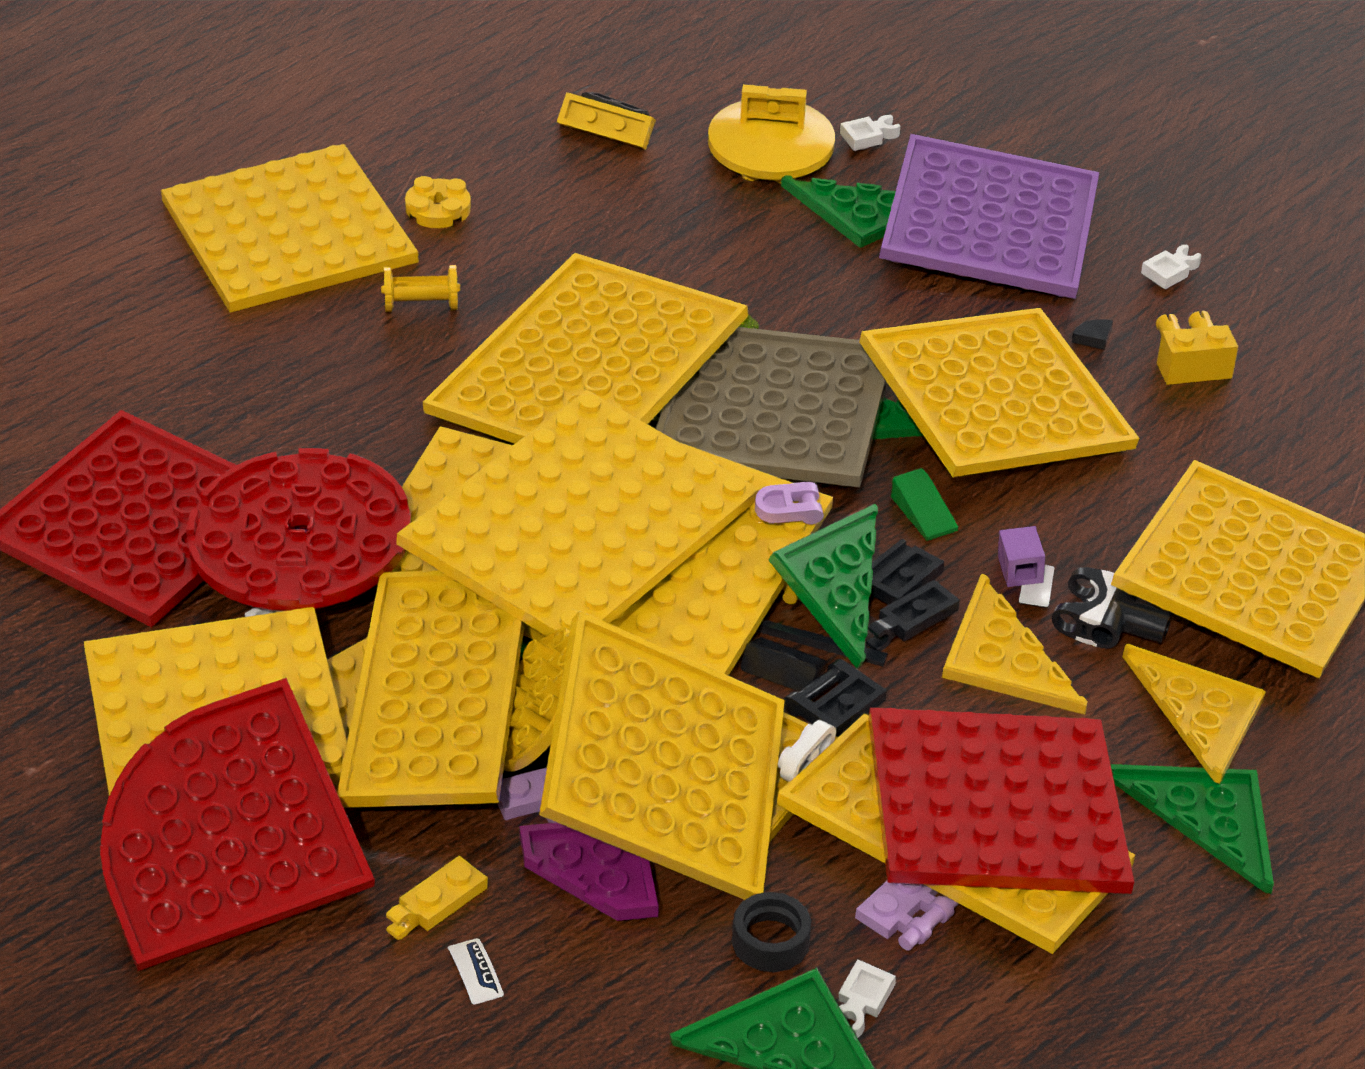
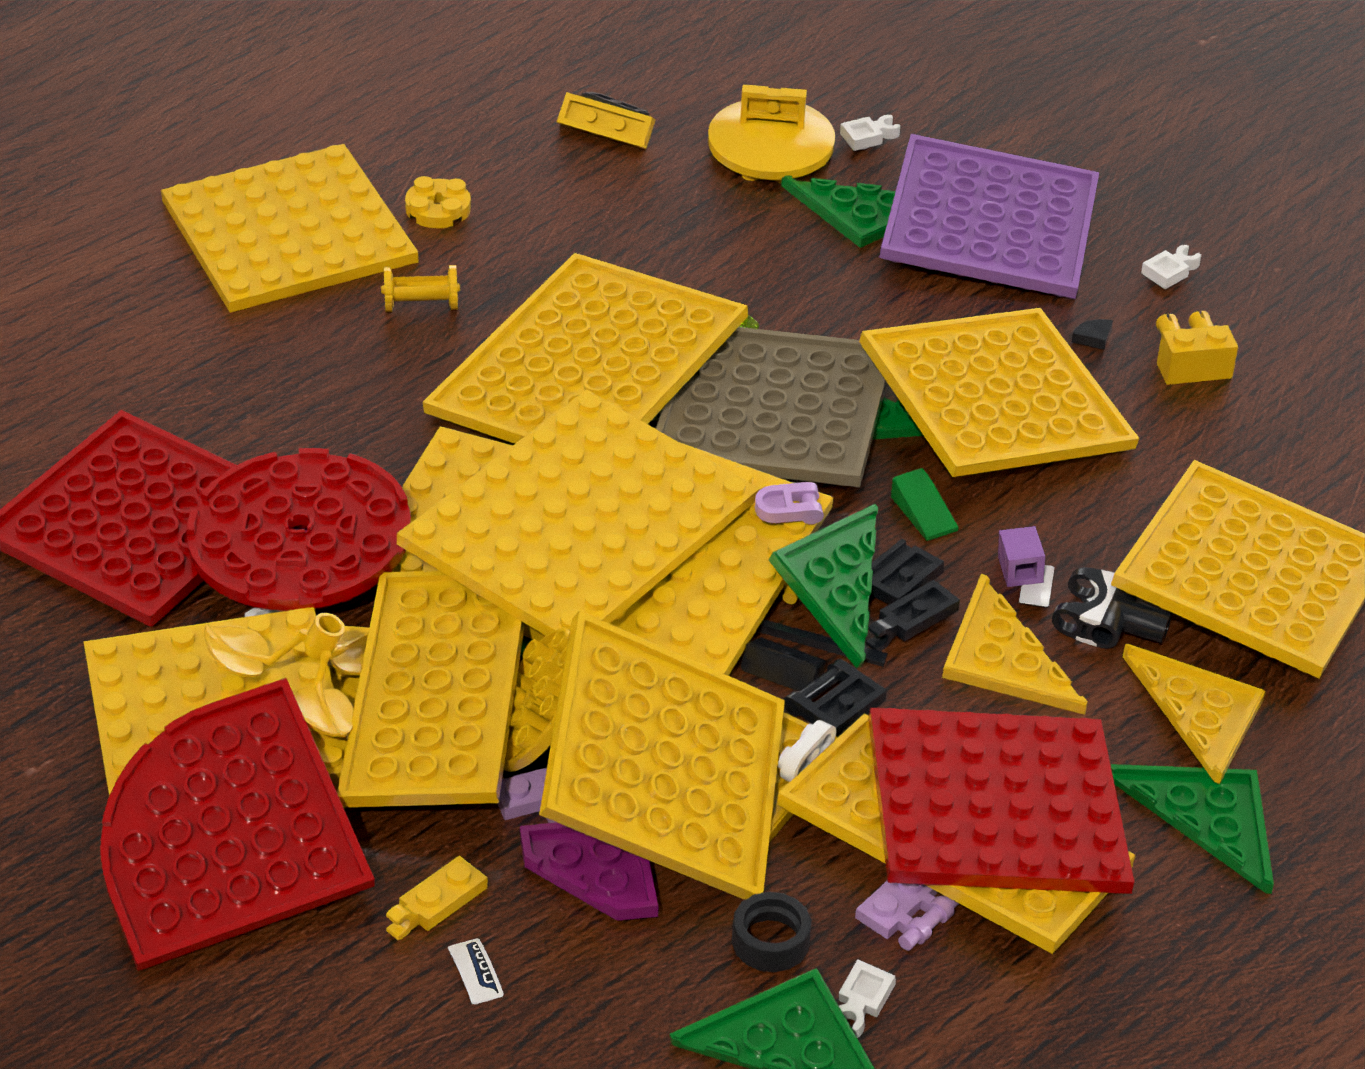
none -> yellow plant [204,613,369,738]

